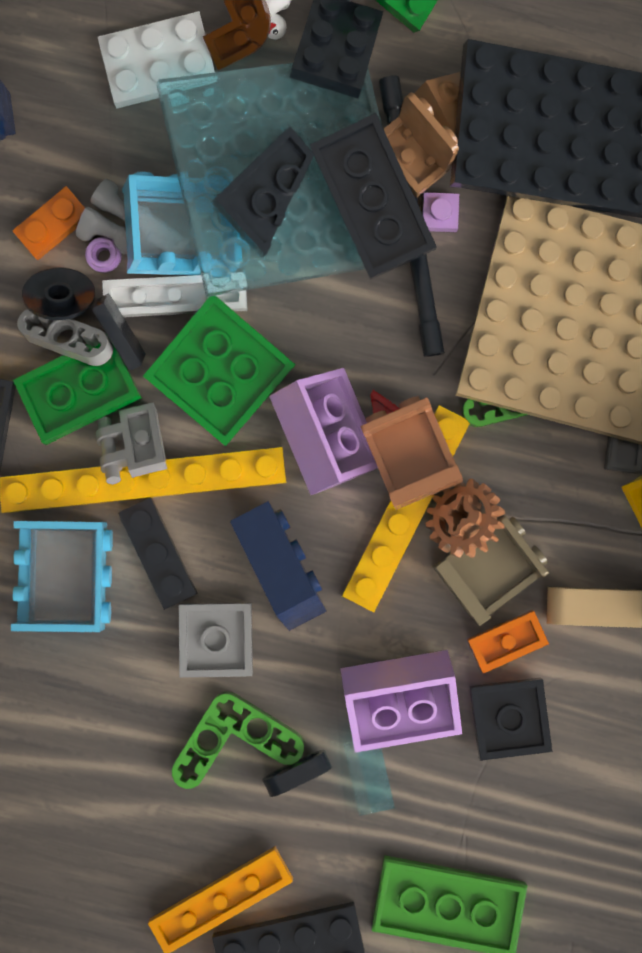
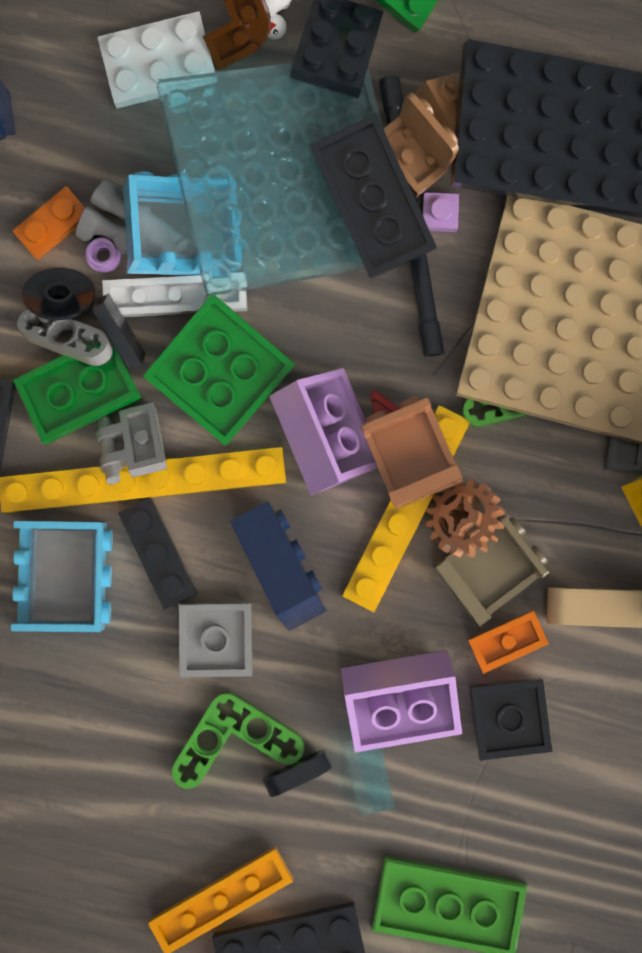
black wing [211,126,315,258] -> none

